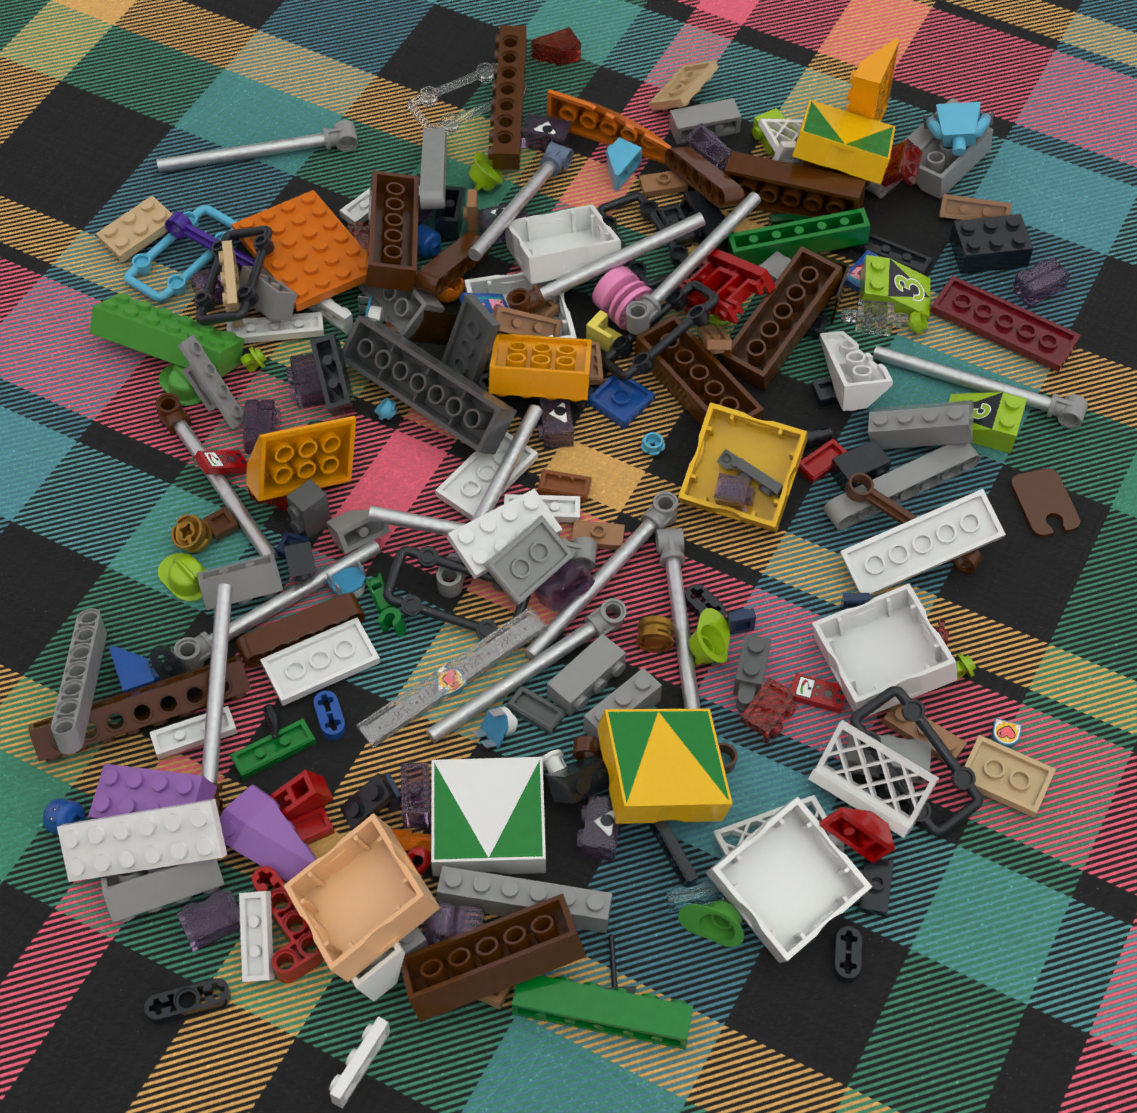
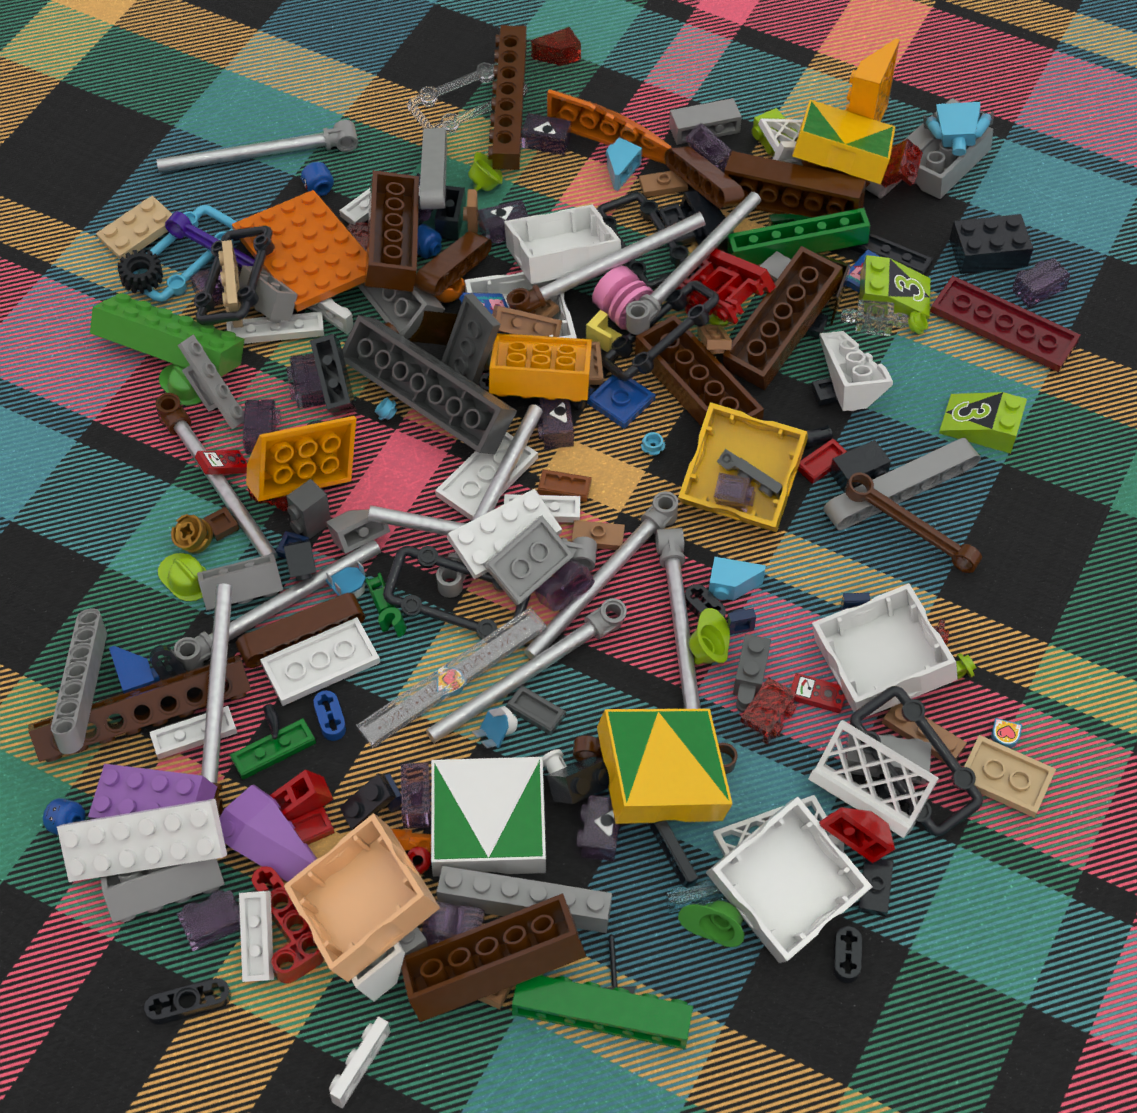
lime plate [240,347,267,373] -> none
piece [353,295,383,325] -> none
flat silver piece [468,142,574,261] -> none
light grey brick [547,634,626,716] -> none
light grey brick [583,668,662,739] -> none
pearl gold wheel [637,616,675,653] -> none
tan plate [649,60,719,111] -> none
white plate [840,489,1006,596] -> none
light grey slope [868,400,974,449] -> none
flat silver piece [873,346,1088,429] -> none
medium nougat plate [939,194,1012,220] -> none
reddish brown piece [1011,468,1080,537] -> none
none -> black tyre [117,249,163,294]
none -> blue head [301,162,334,196]
none -> medium azure slope [709,557,766,601]

